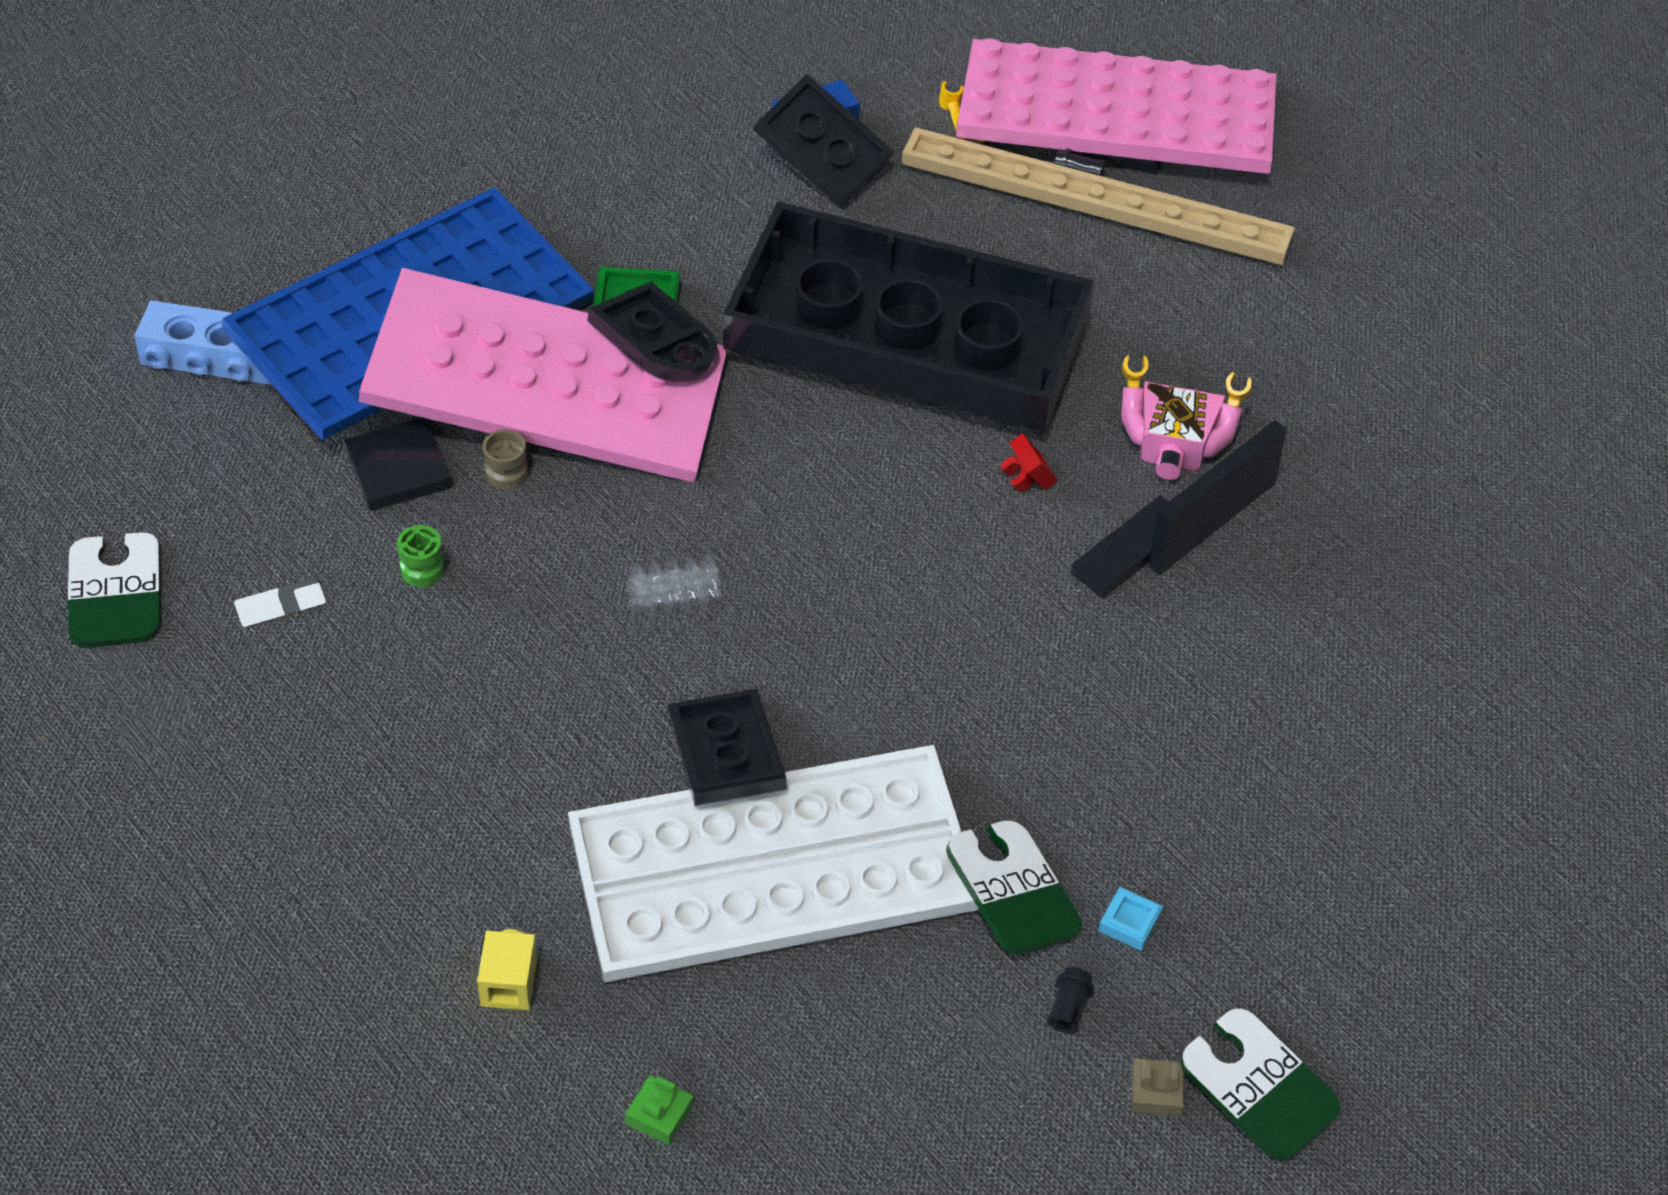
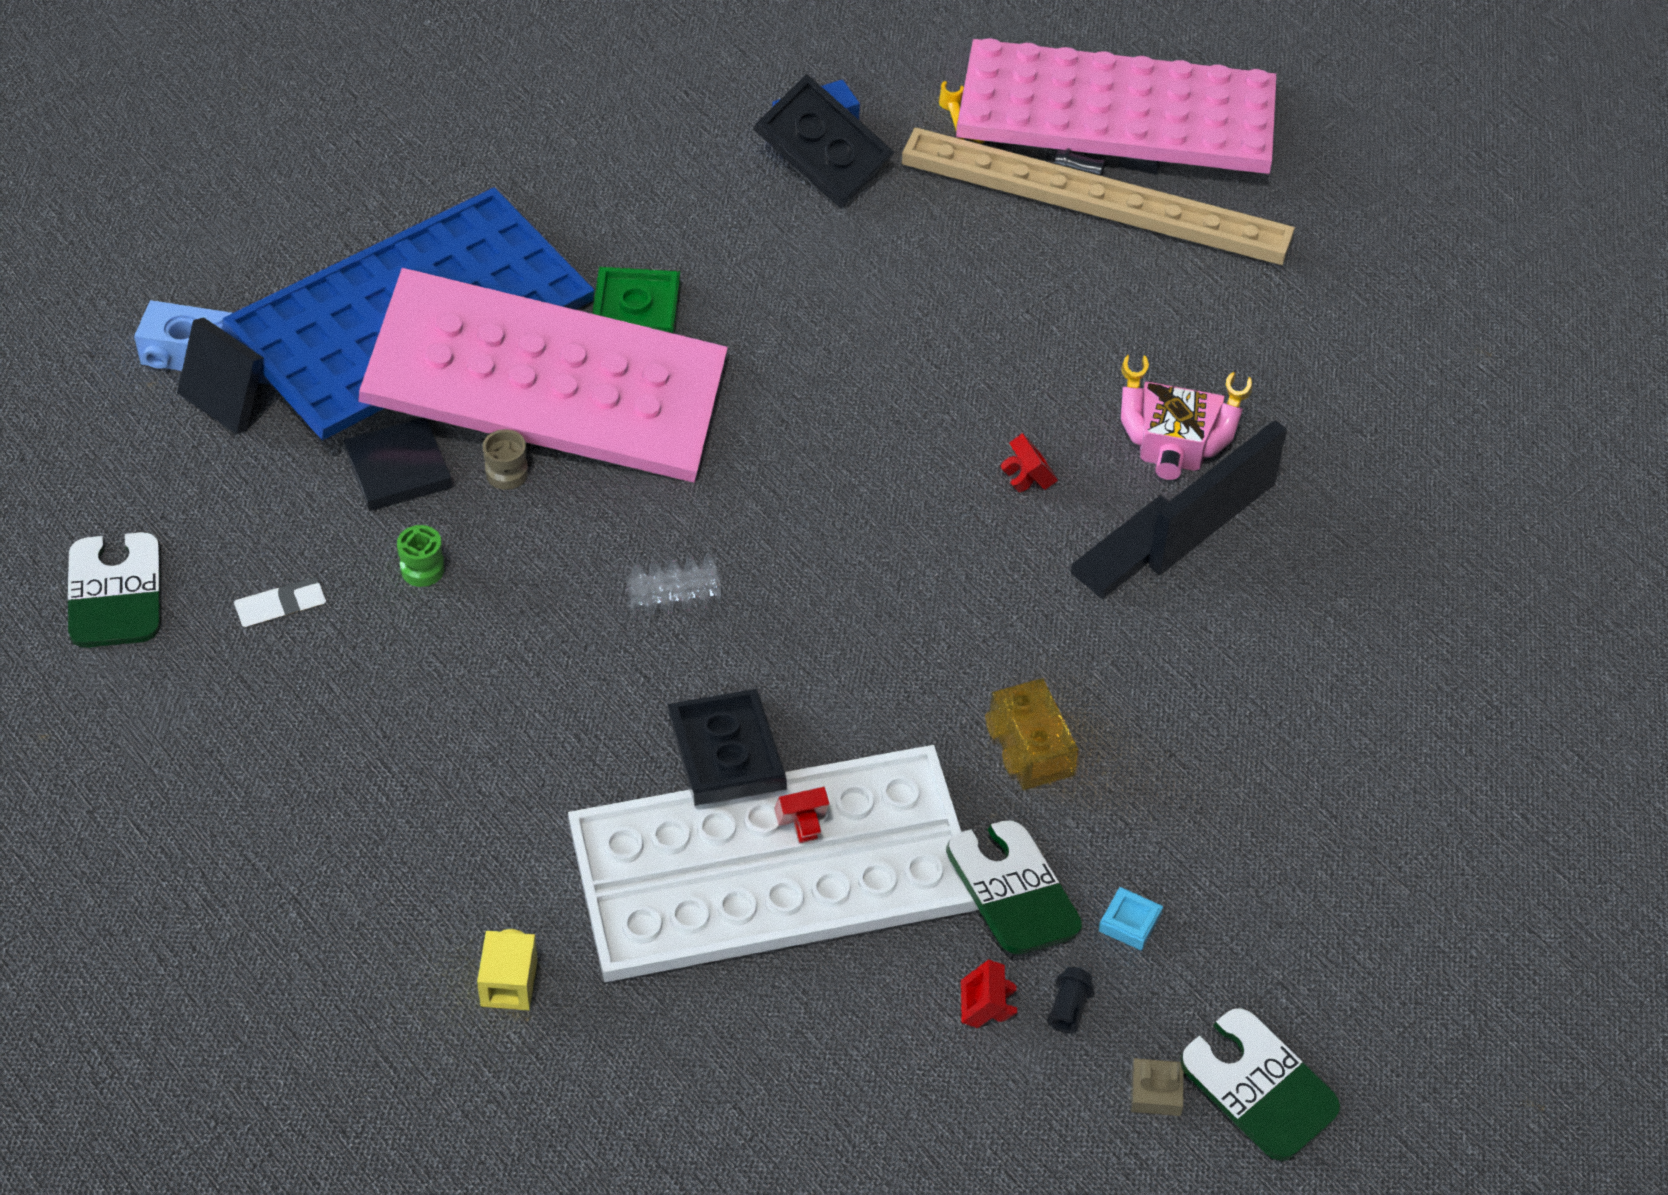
black tile [587,281,717,382] -> none
bright green tile [625,1075,694,1145] -> none
black plate [723,201,1094,432] -> none
none -> black tile [177,317,264,434]
none -> red tile [774,786,830,844]
none -> red tile [961,959,1017,1028]
none -> clear yellow brick [985,678,1078,790]

